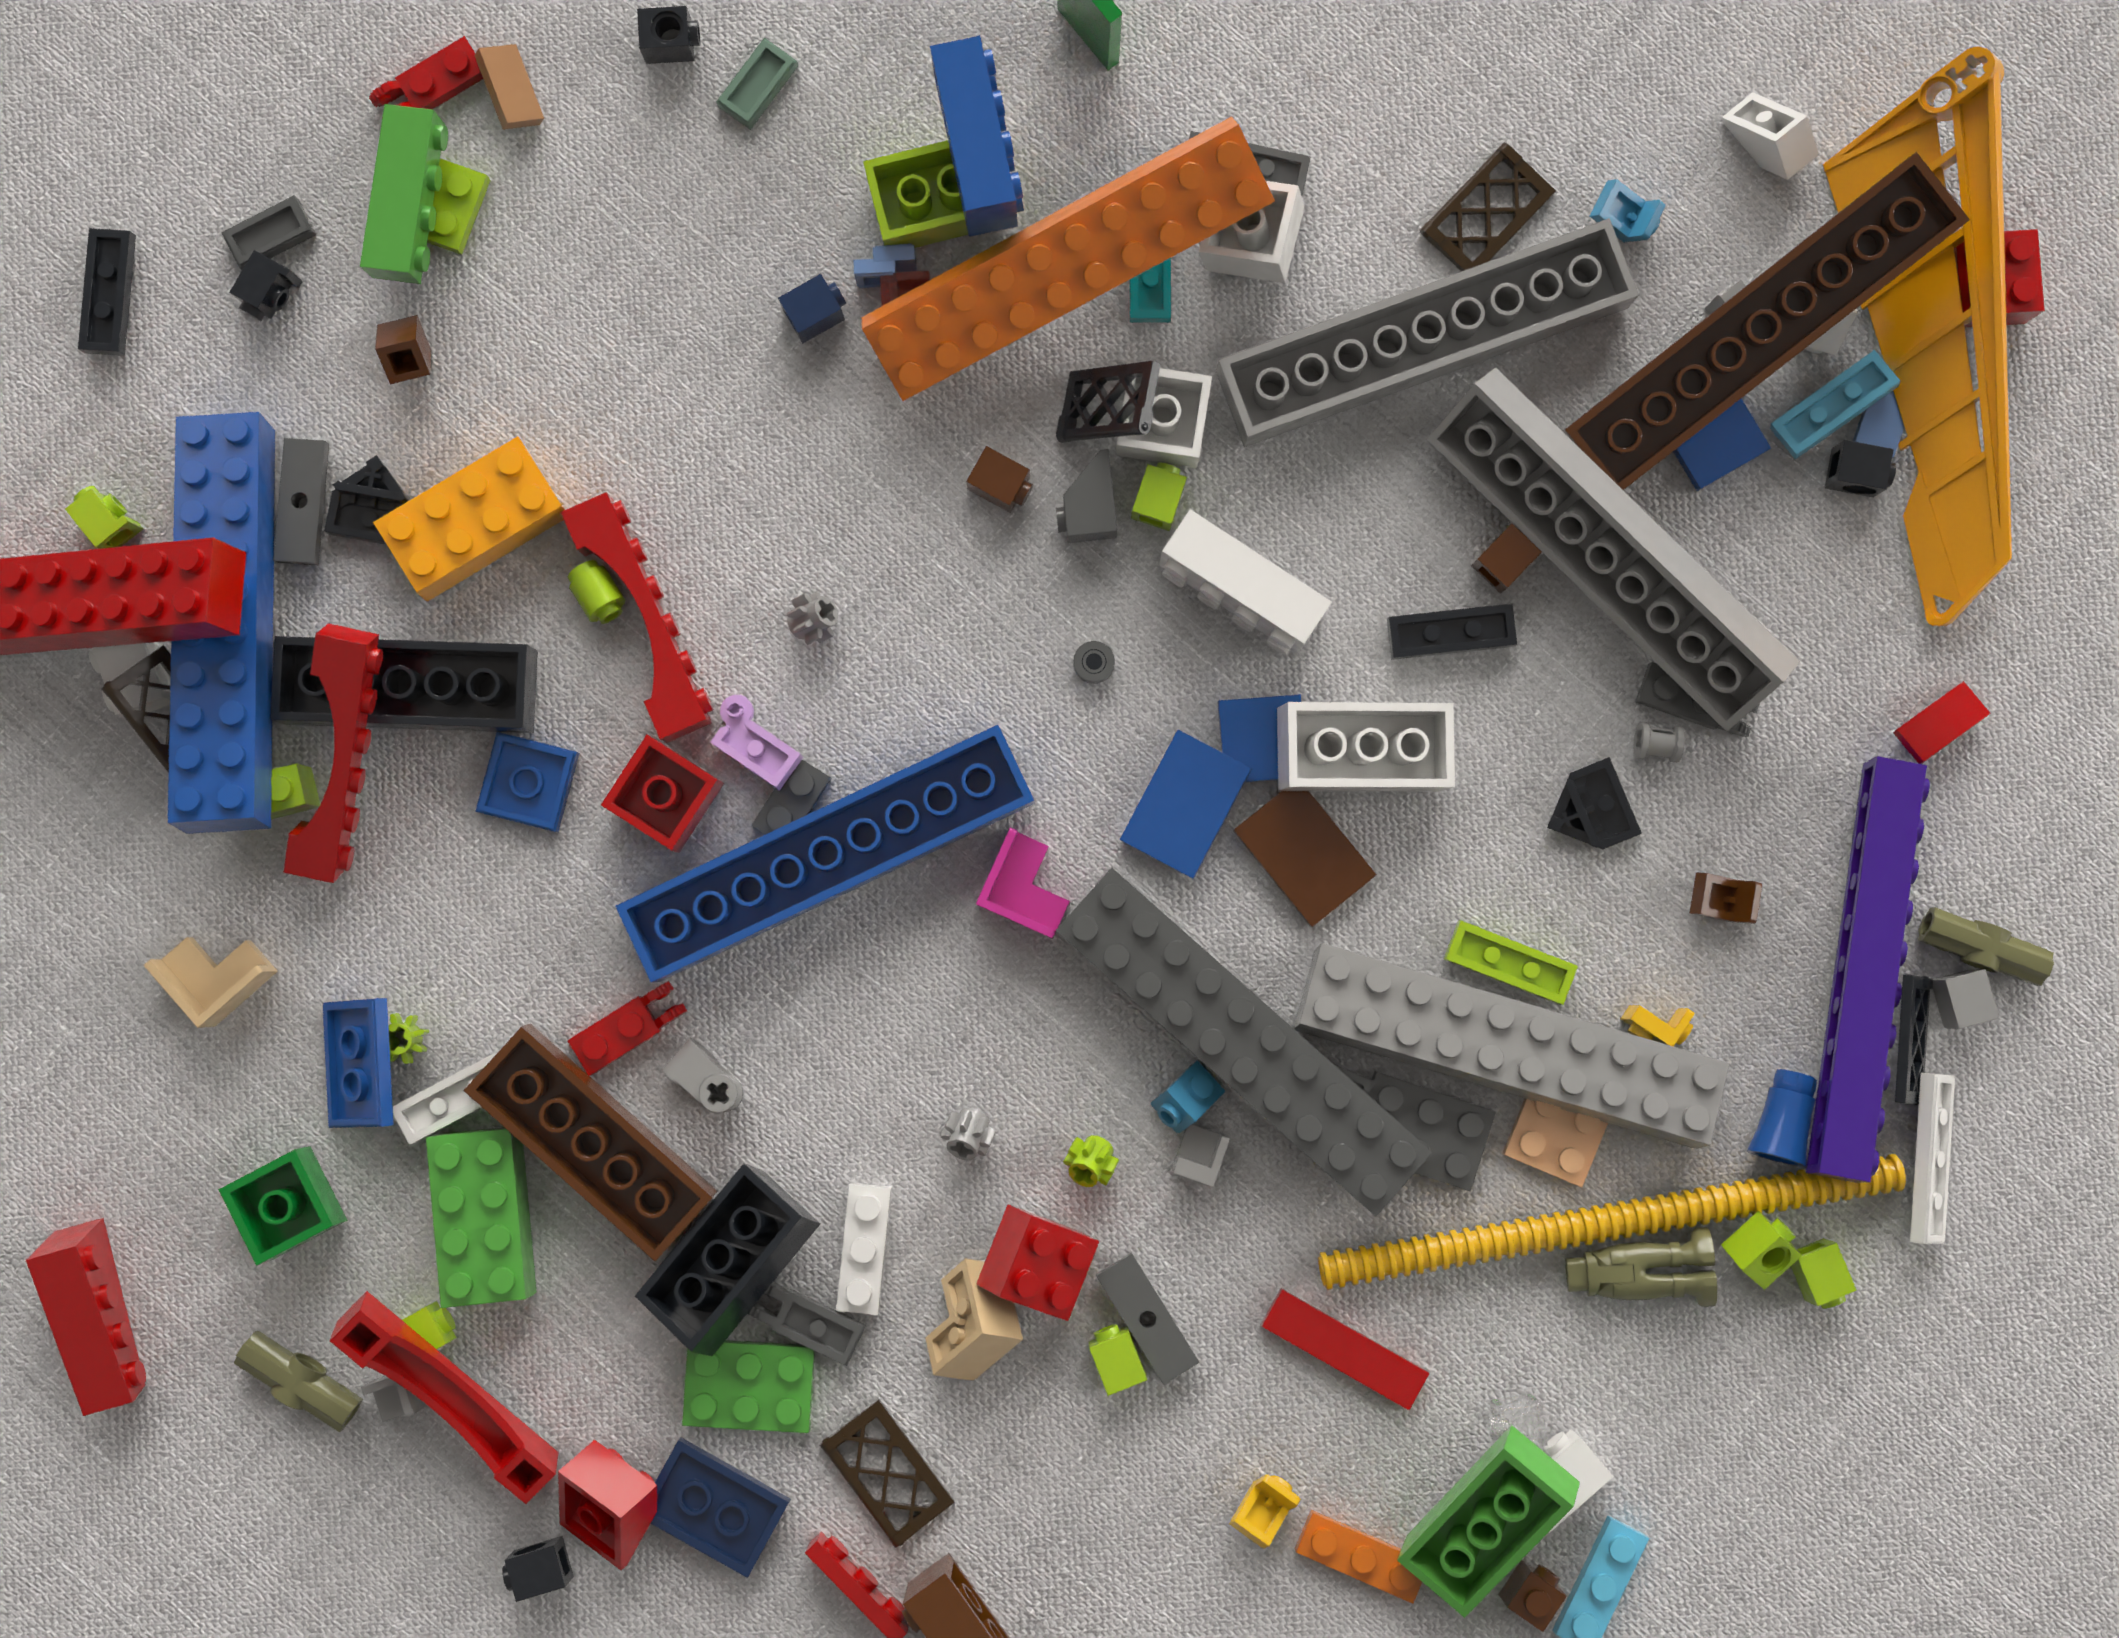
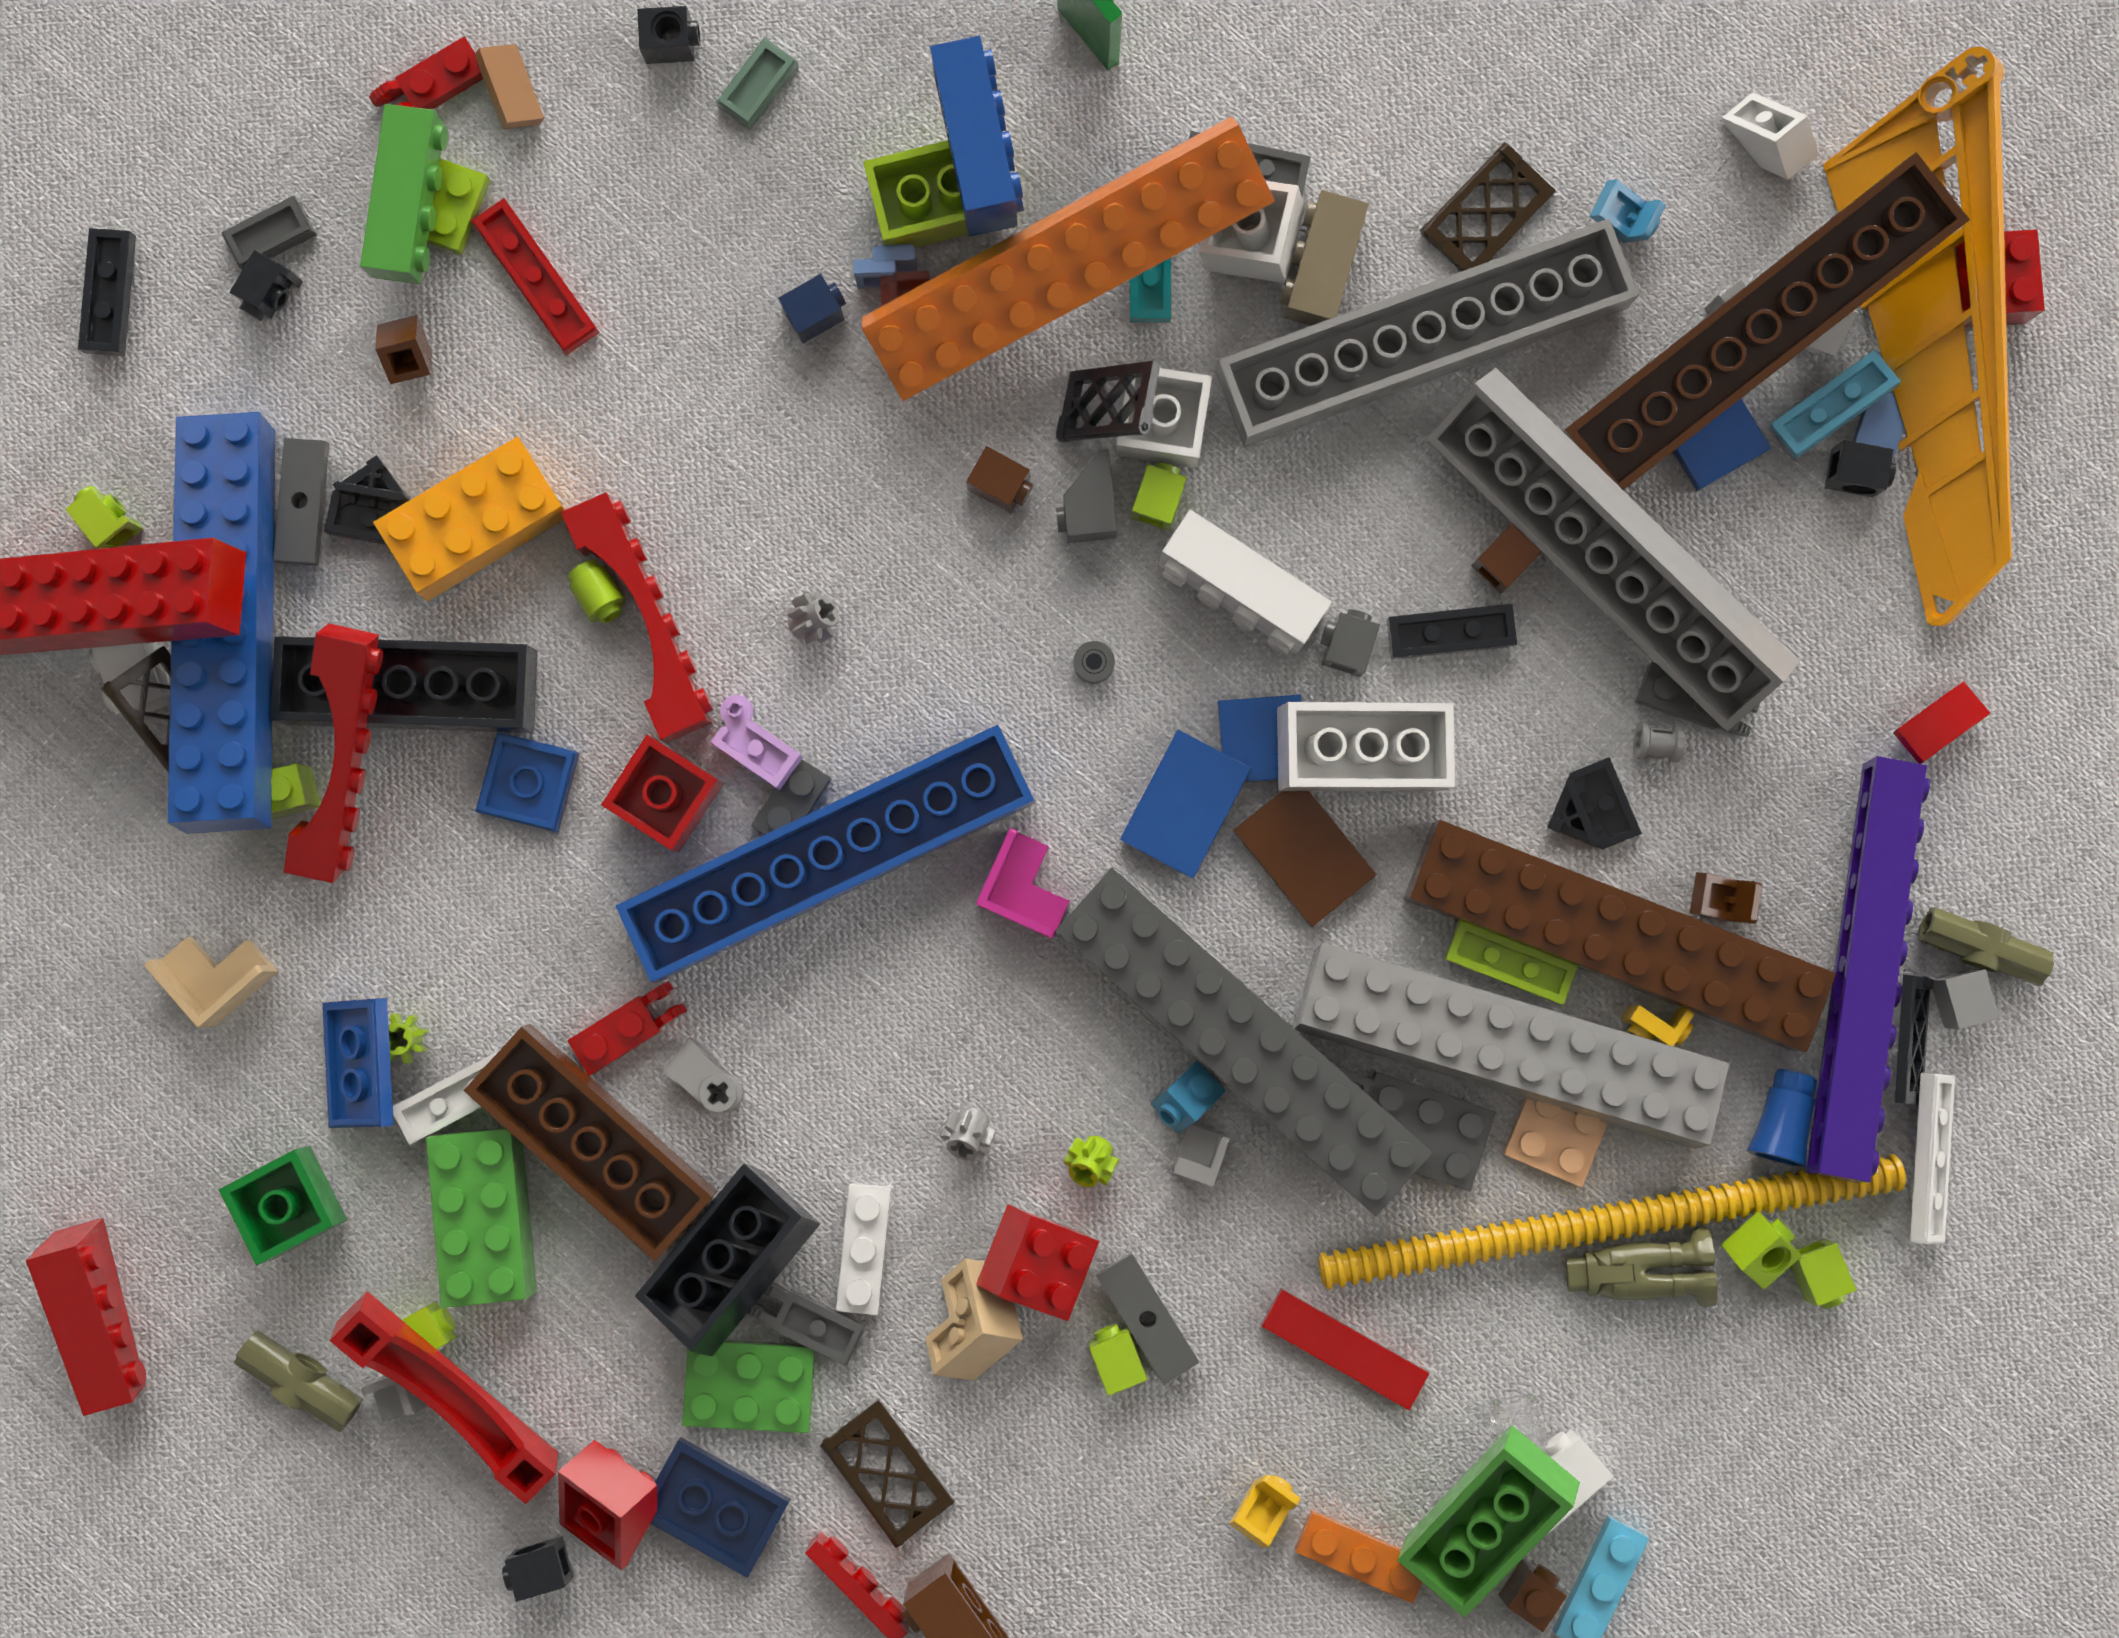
none -> red tile [471,198,600,356]
none -> dark tan brick [1280,190,1369,326]
none -> dark grey brick [1320,609,1380,677]
none -> reddish brown brick [1403,820,1836,1052]

